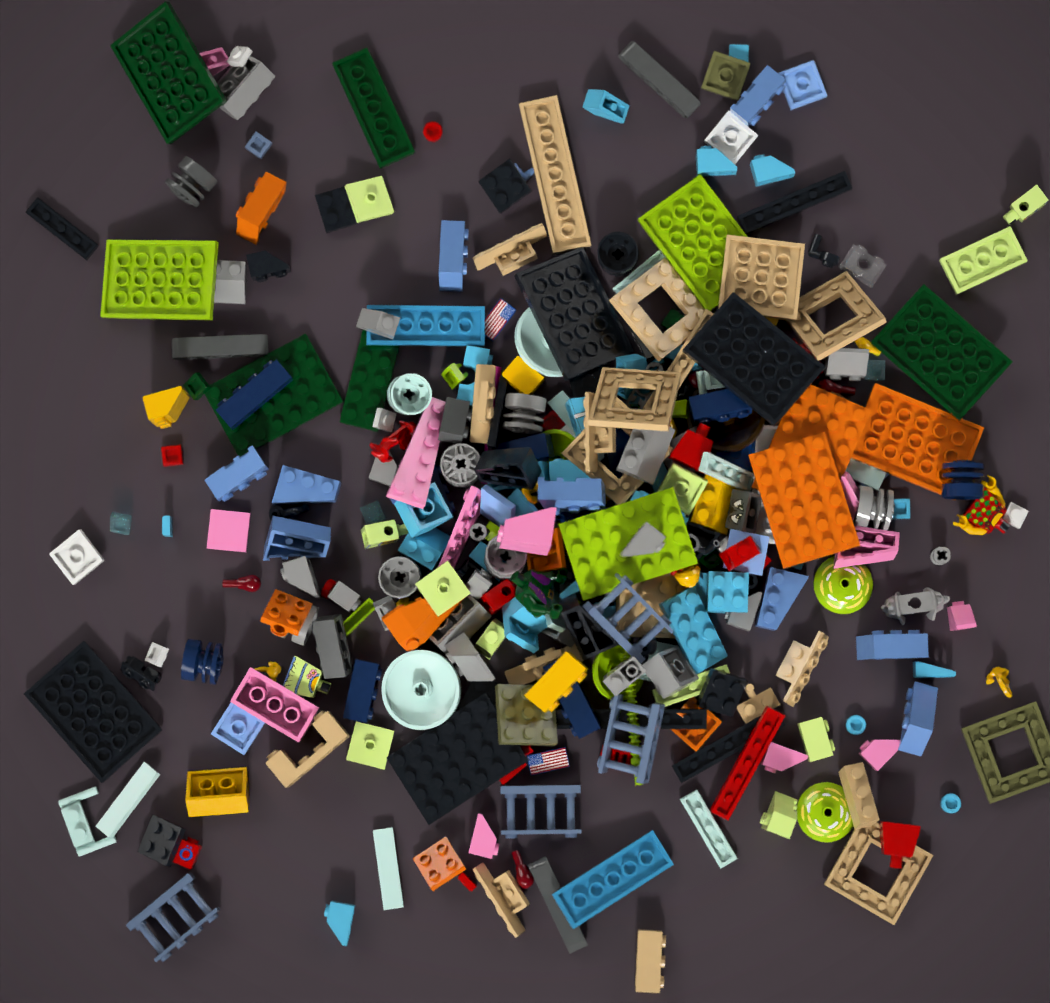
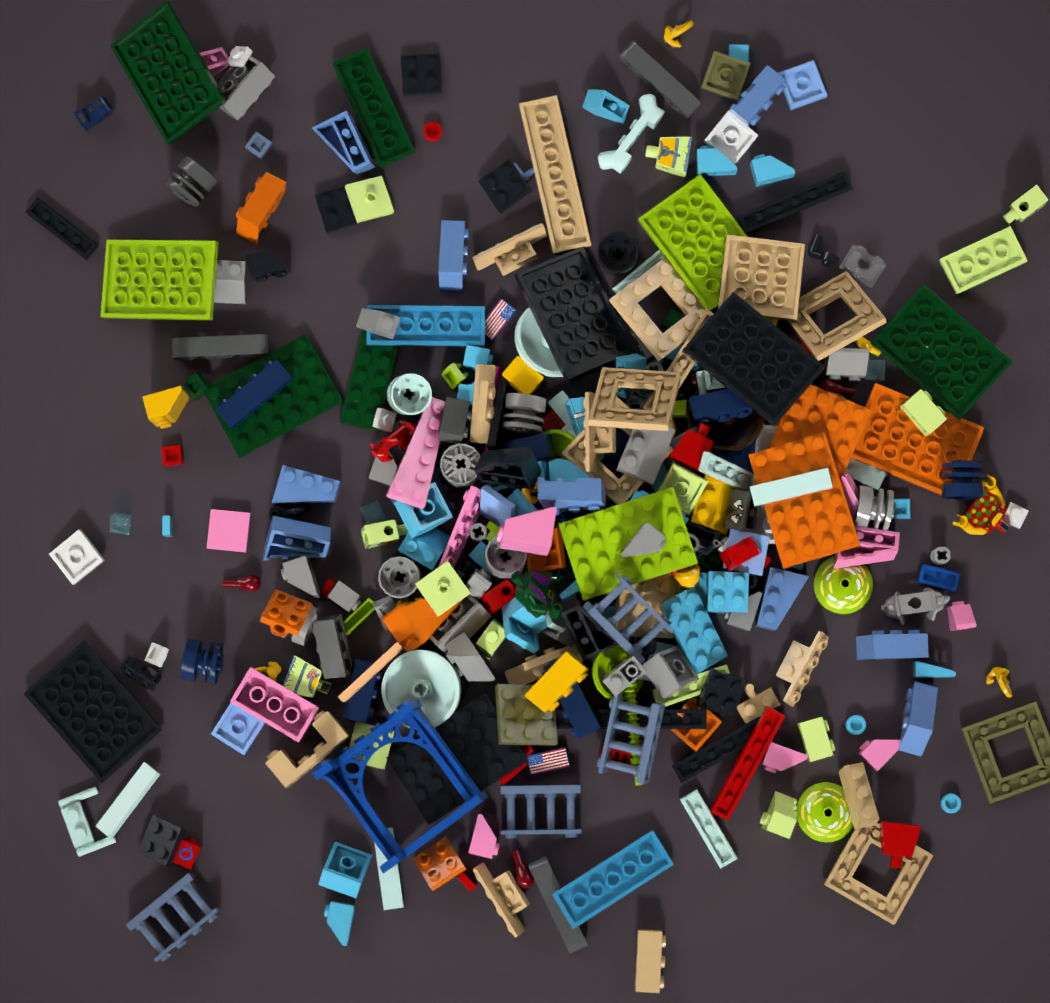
yellow slope [185,767,249,817] -> none
medium blue wedge [205,446,269,502] -> none
none -> dark blue leg [74,97,114,132]
none -> medium blue wedge [312,111,375,175]
none -> blue arch [312,699,488,874]
none -> medium azure slope [319,842,372,898]
none -> light nougat tile [338,642,402,702]
none -> black plate [401,54,442,96]
none -> light aqua plate [598,94,665,174]
none -> torso [645,137,692,177]
none -> yellow piece [664,20,694,48]
none -> light aqua tile [750,468,833,507]
none -> yellowish green brick [900,389,947,437]
none -> blue tile [917,563,961,593]

